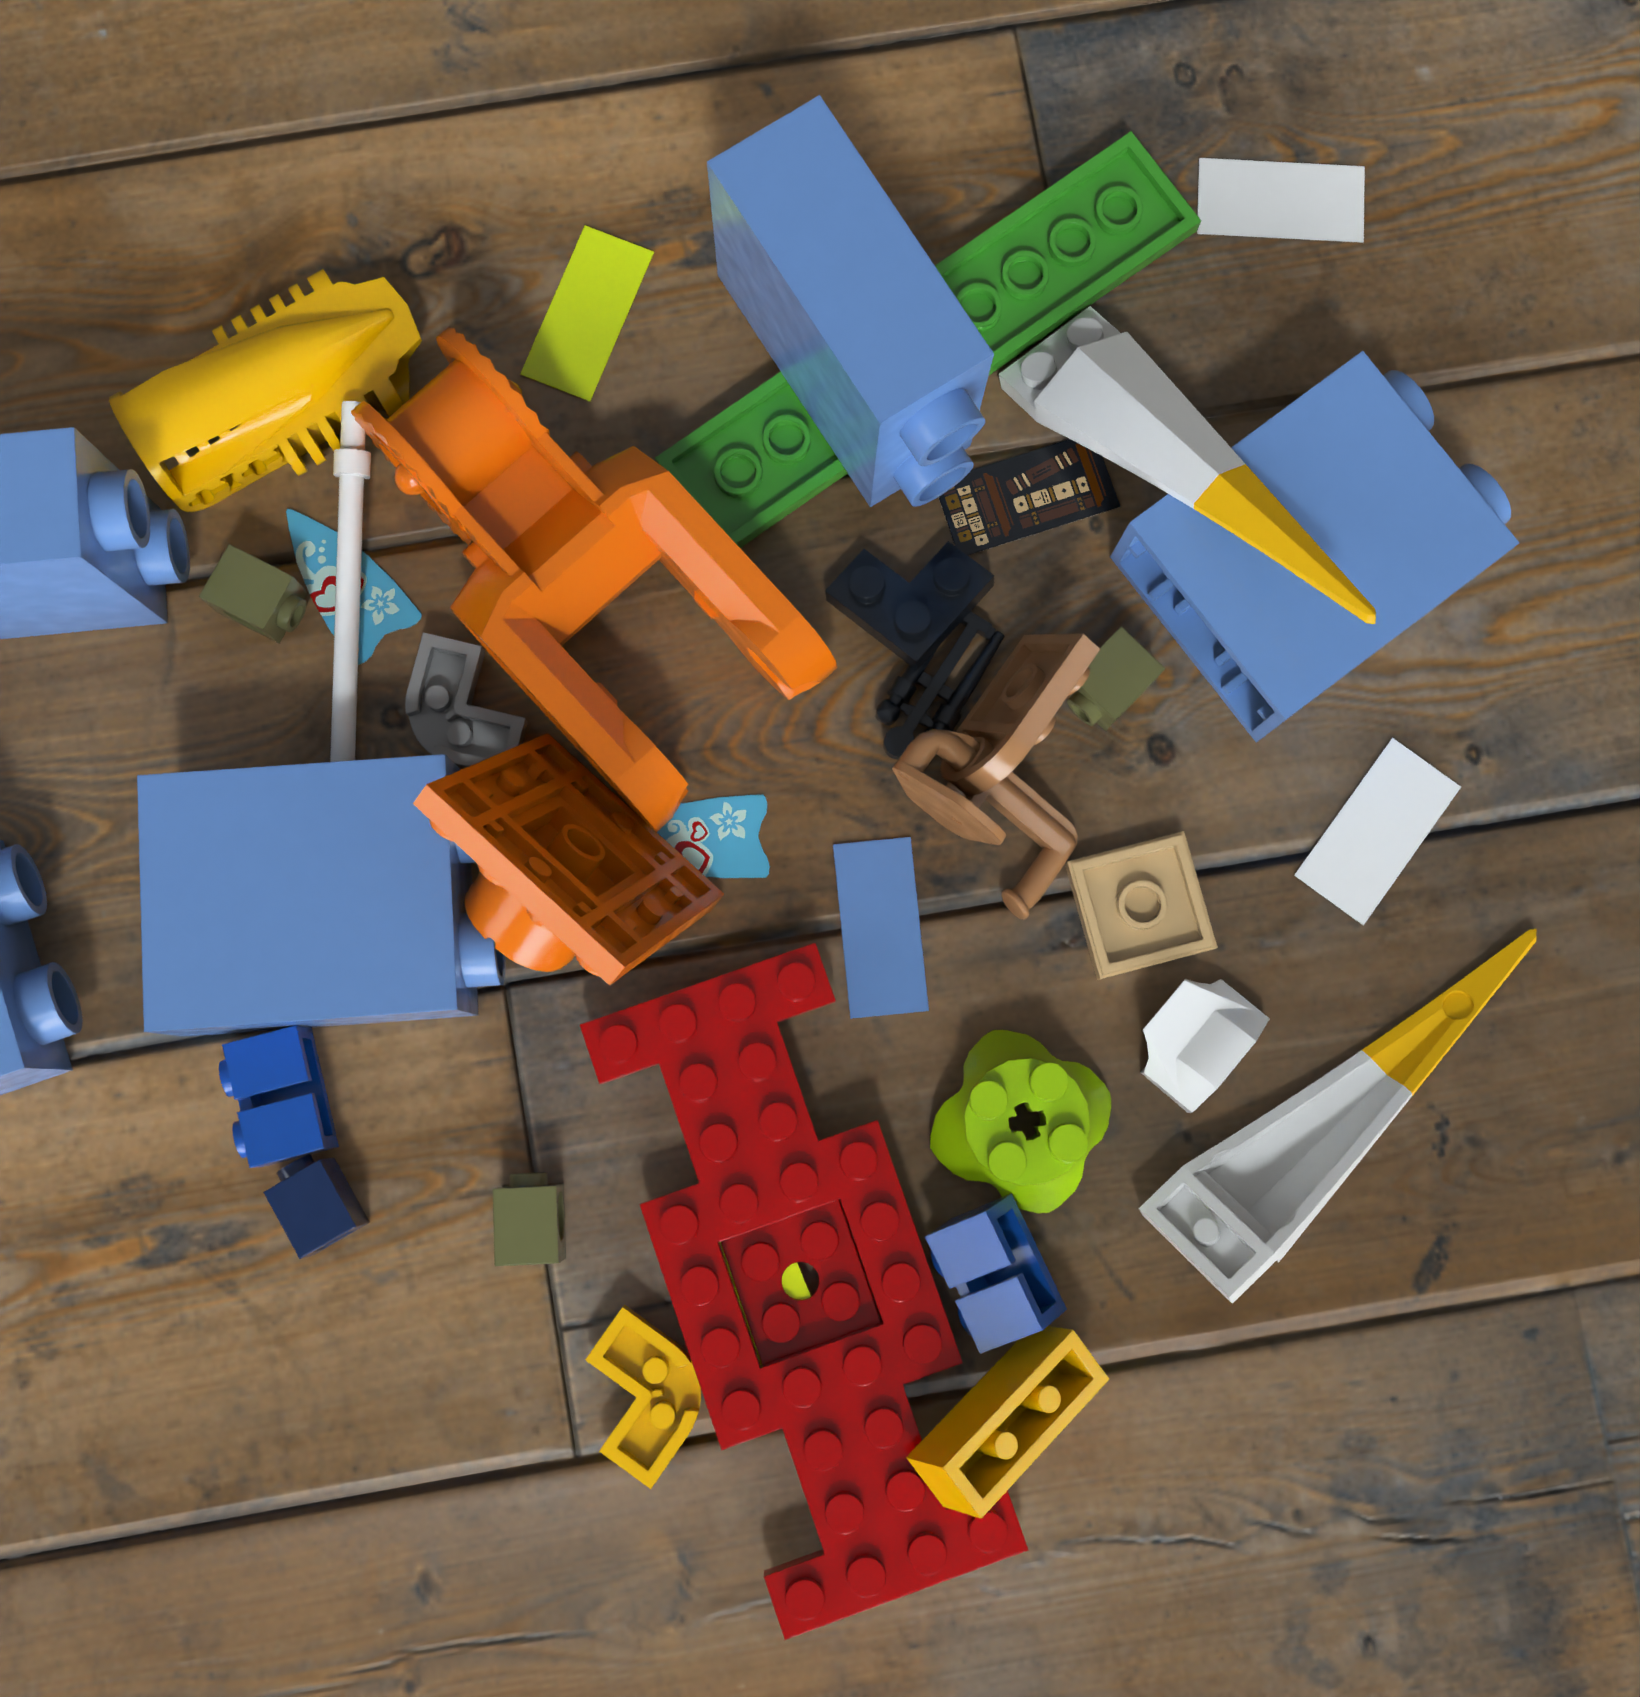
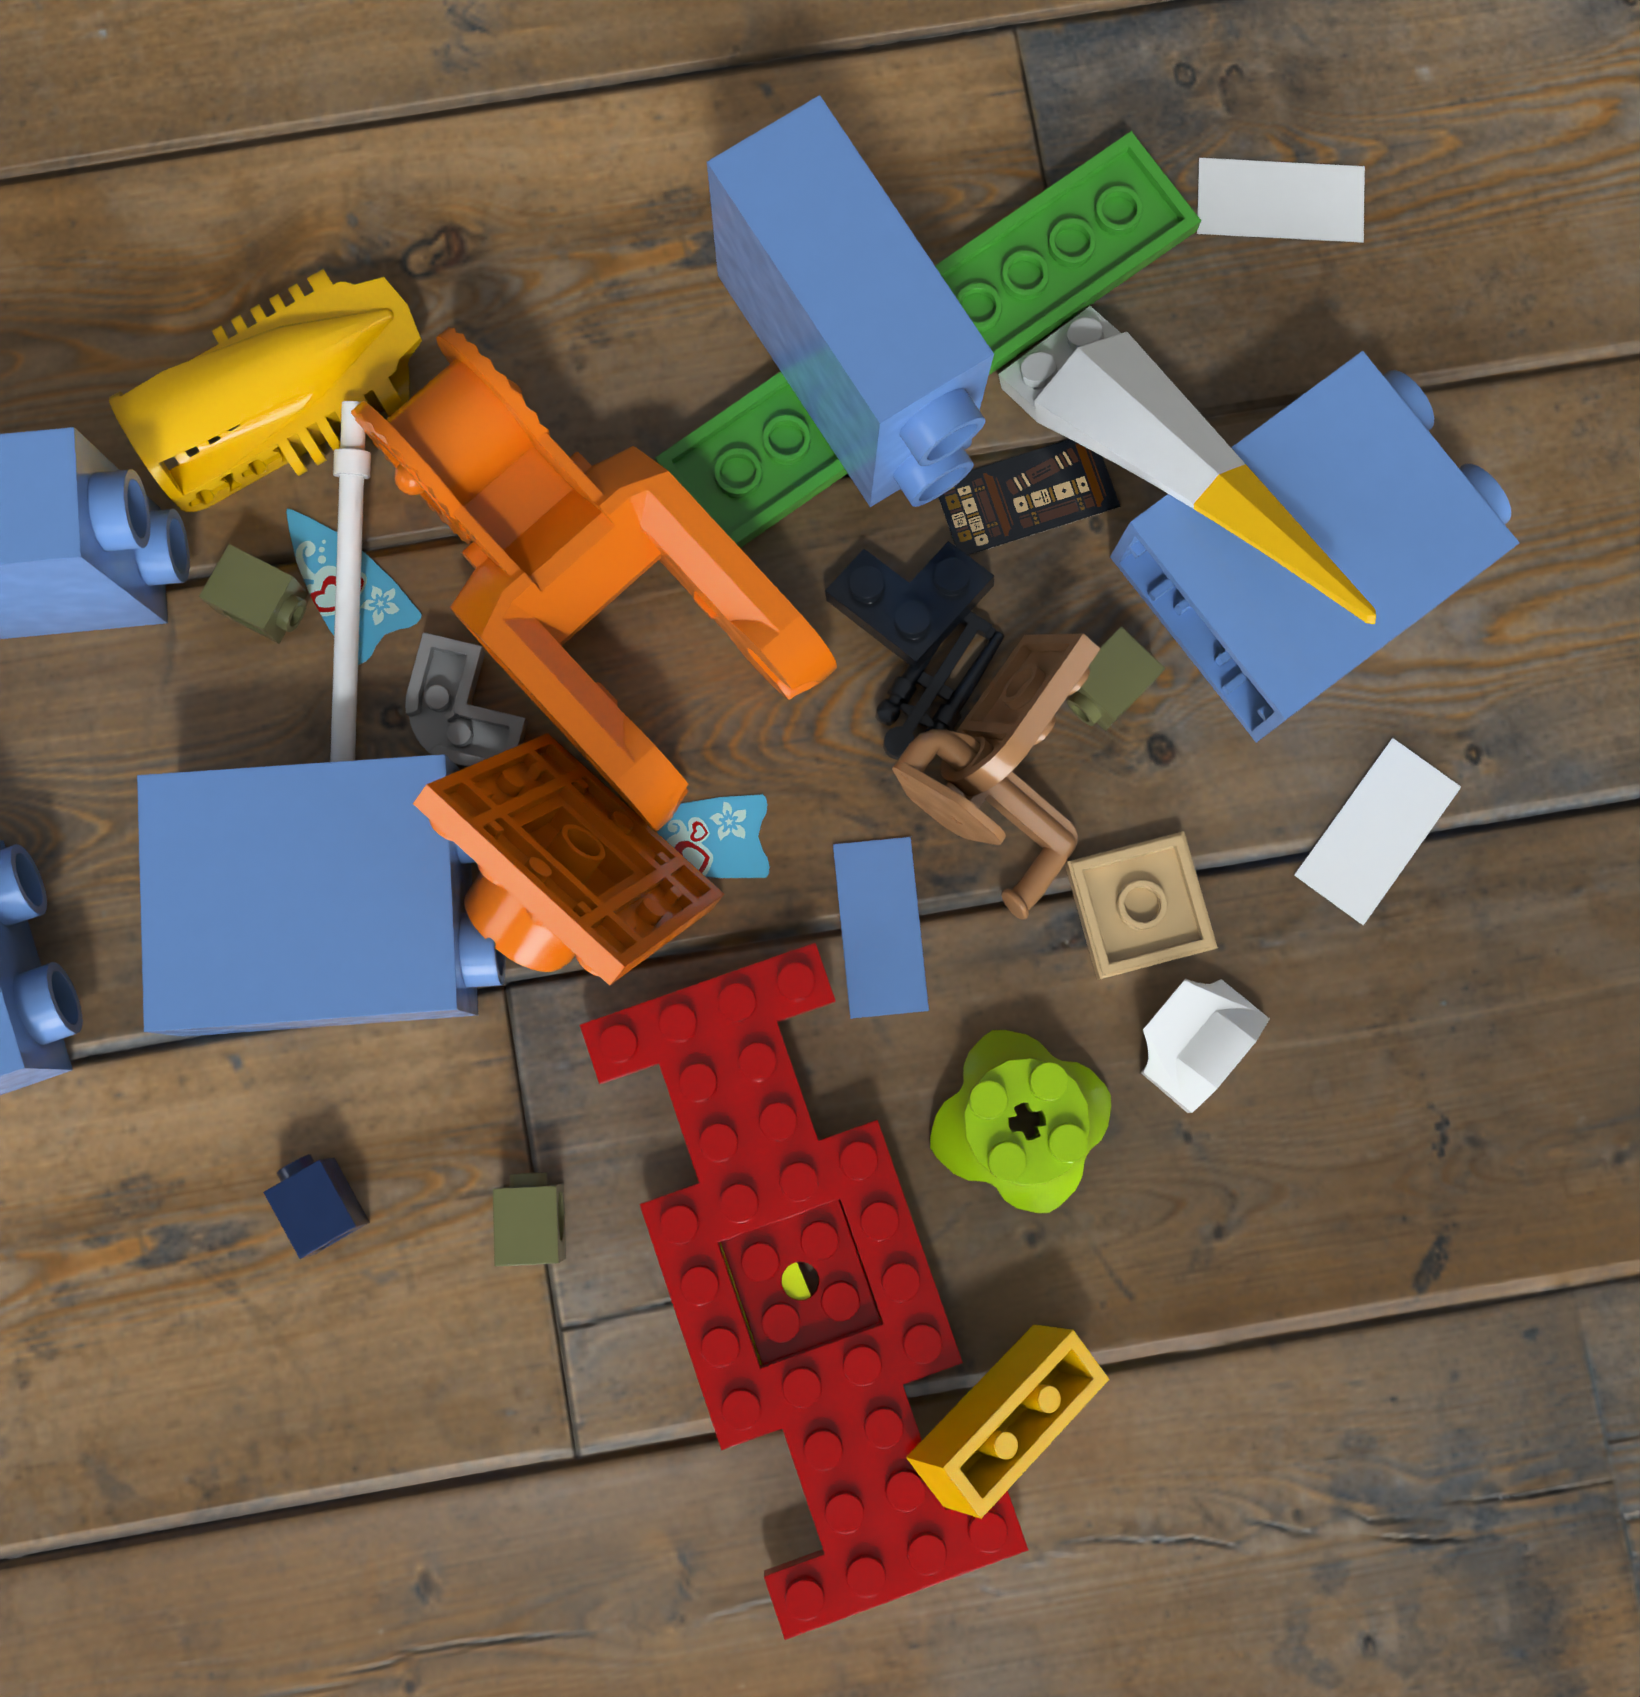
blue piece [219,1025,339,1168] -> none
neon yellow sticker [520,225,654,401] -> none
yellow plate [585,1304,701,1489] -> none
piece [925,1193,1067,1354] -> none
white plate [1139,929,1537,1303] -> none

